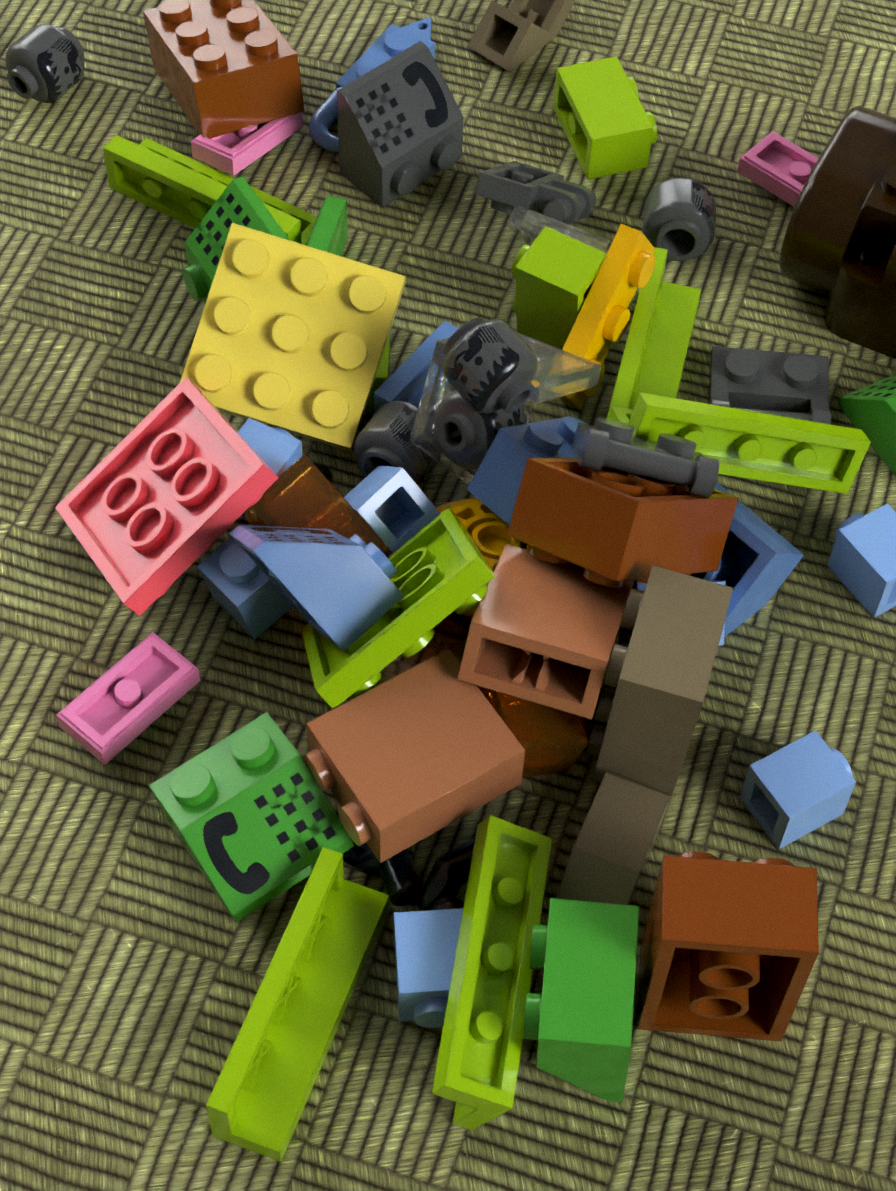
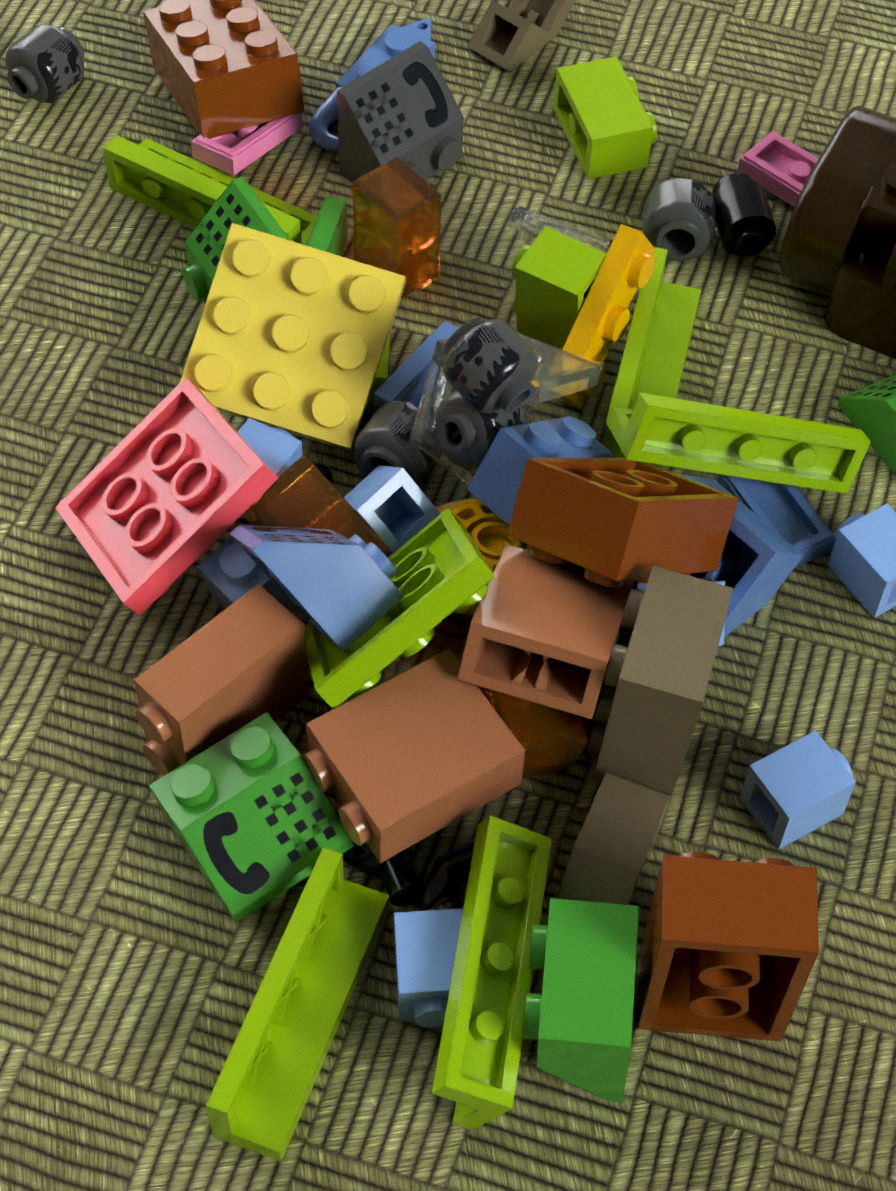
bright pink plate [56,632,200,765] -> none
dark grey plate [475,161,596,227] -> none
dark grey plate [572,418,719,498] -> none
dark grey plate [708,346,831,424] -> none
none -> nougat brick [134,584,309,776]
none -> clear orange brick [352,157,441,299]
none -> black brick [712,173,776,256]
none -> medium blue tile [717,474,835,567]

